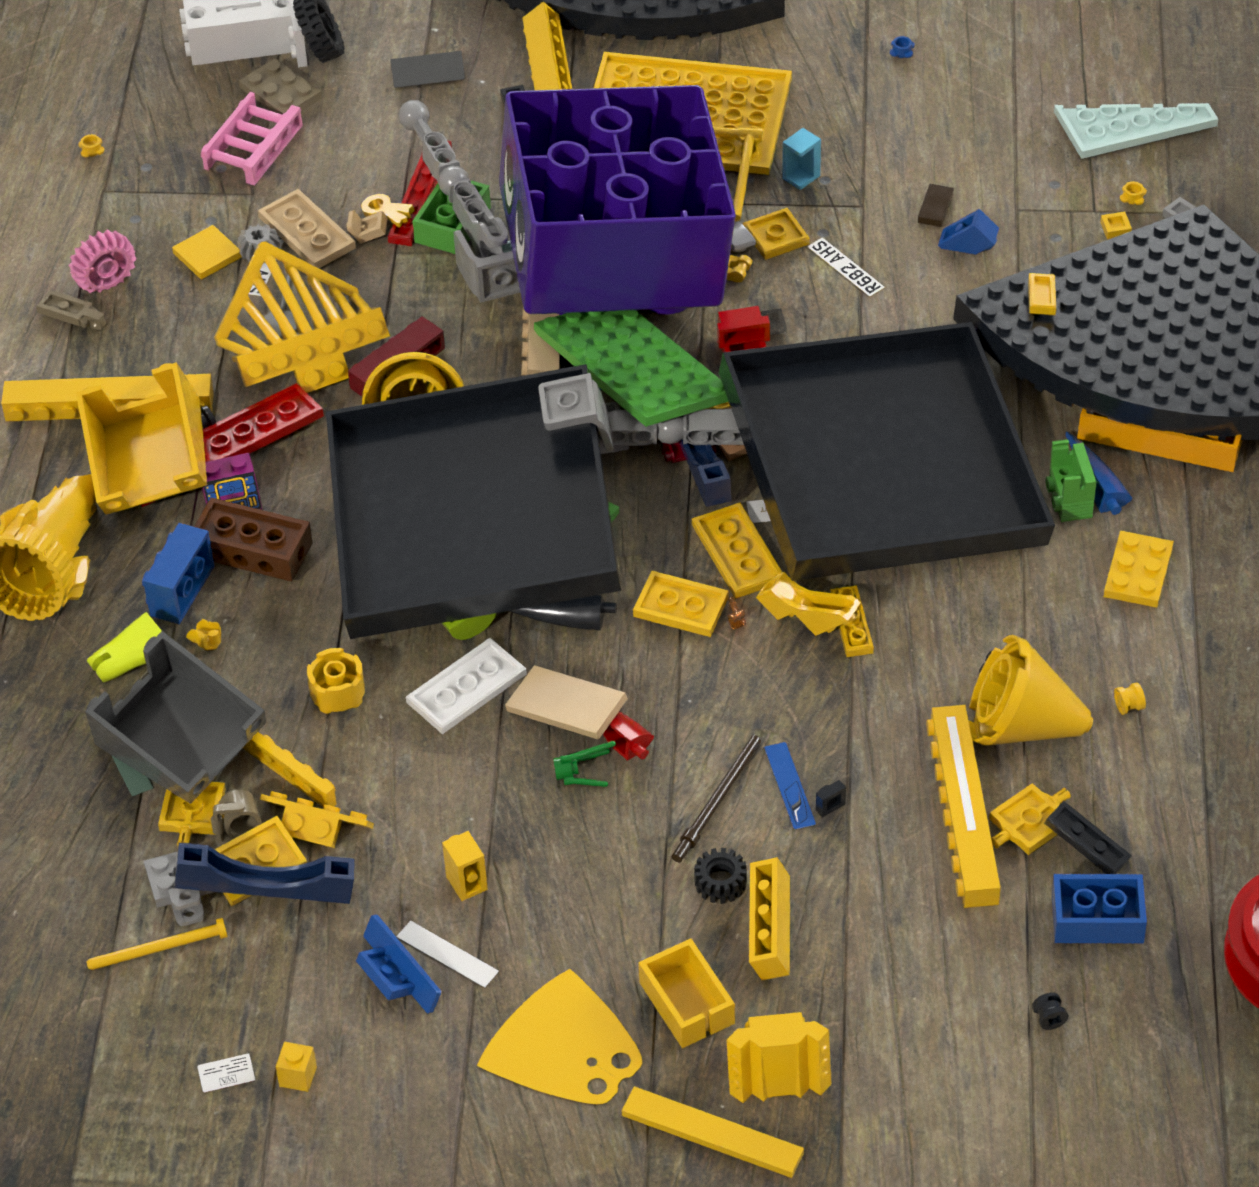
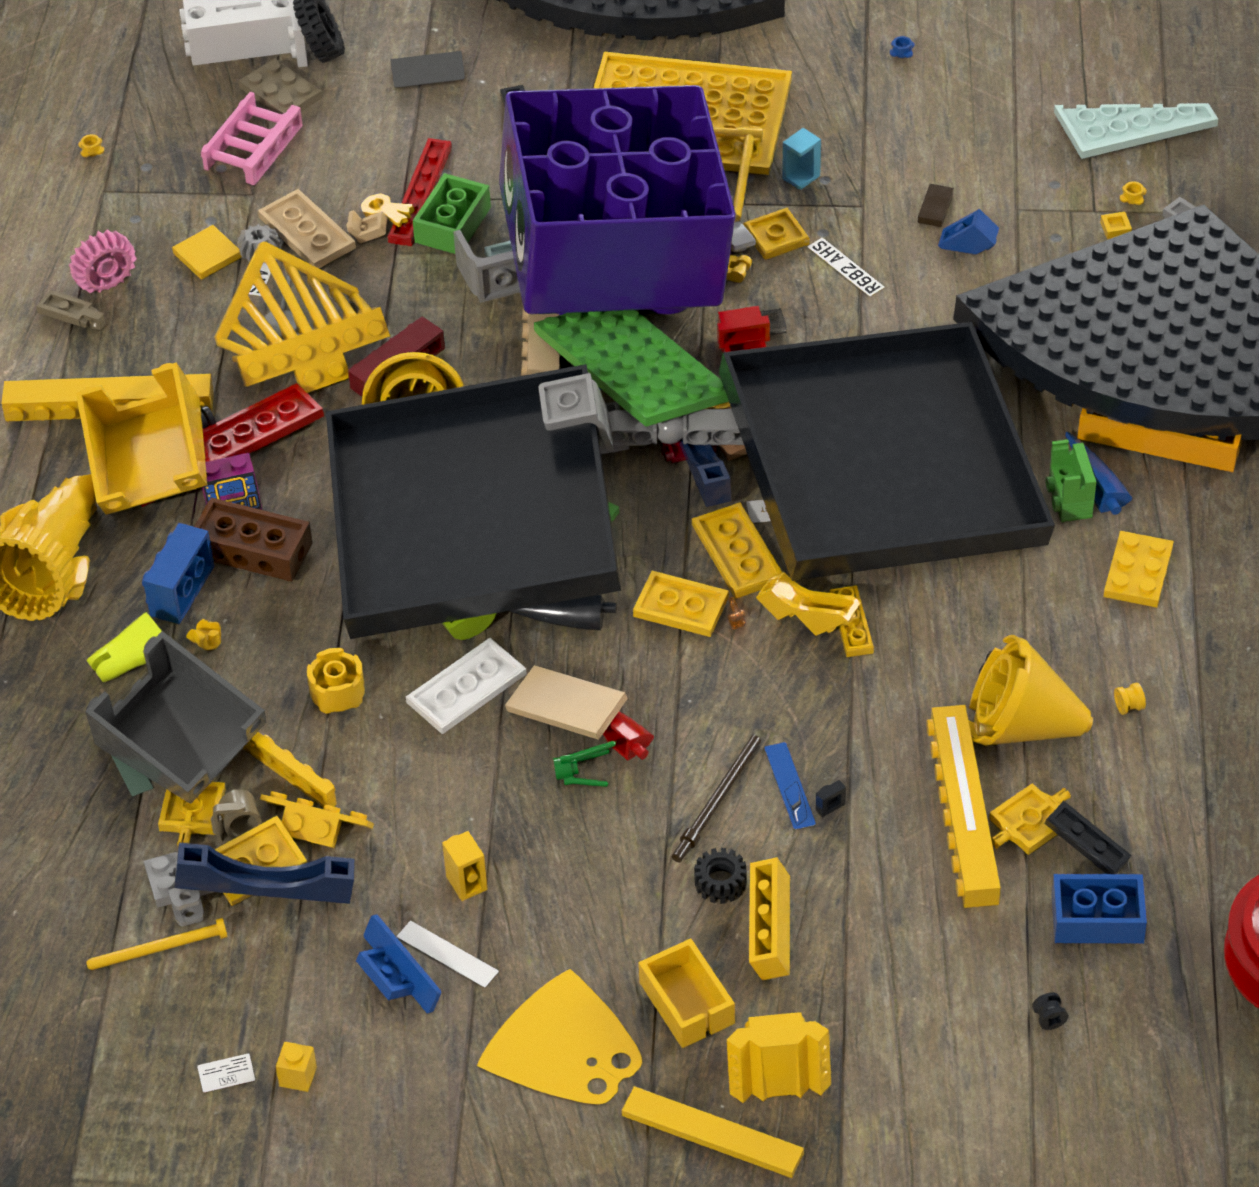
light grey piece [398,100,508,258] -> none
yellow brick [522,2,572,90] -> none
yellow tile [1028,273,1057,315] -> none

